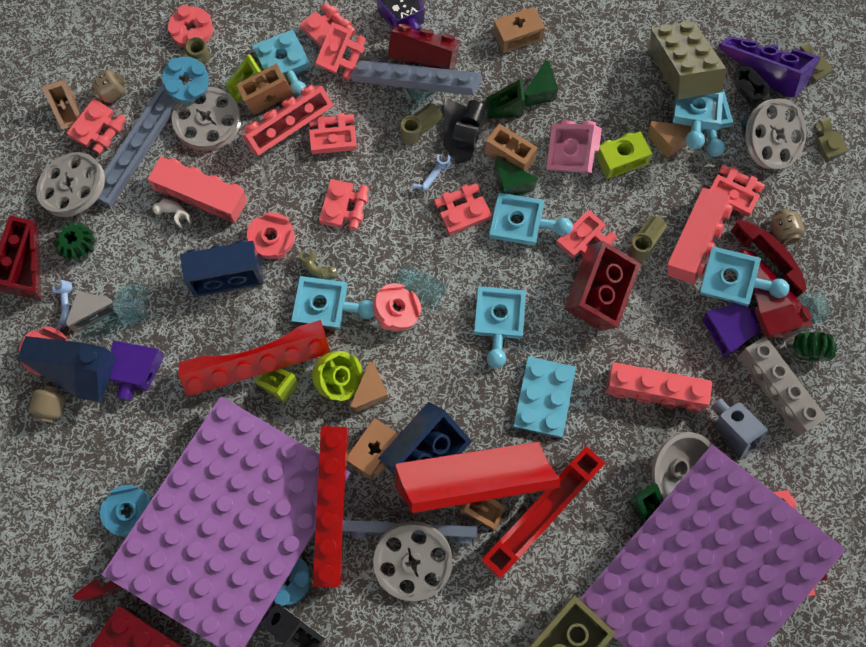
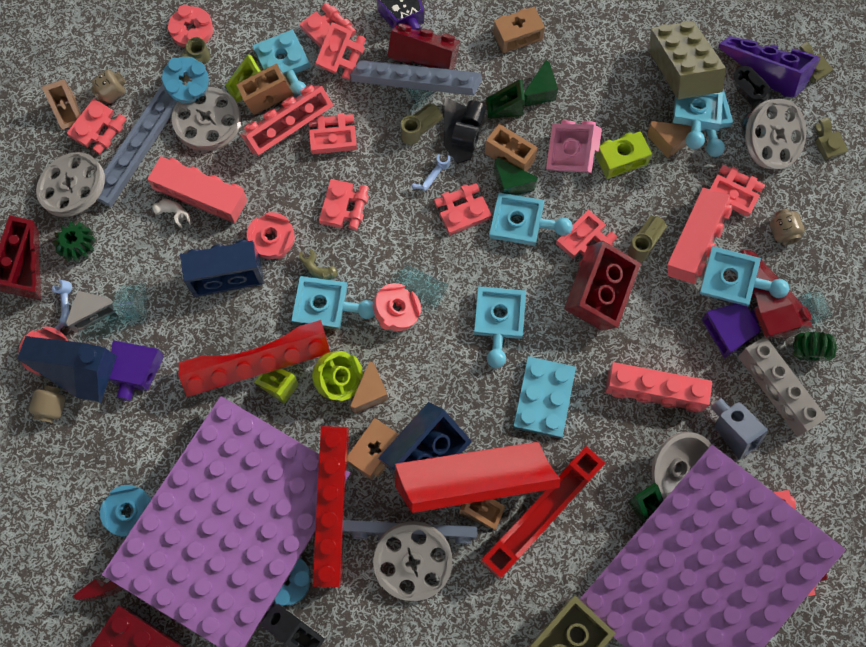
dark red slope [731,220,807,298] -> none

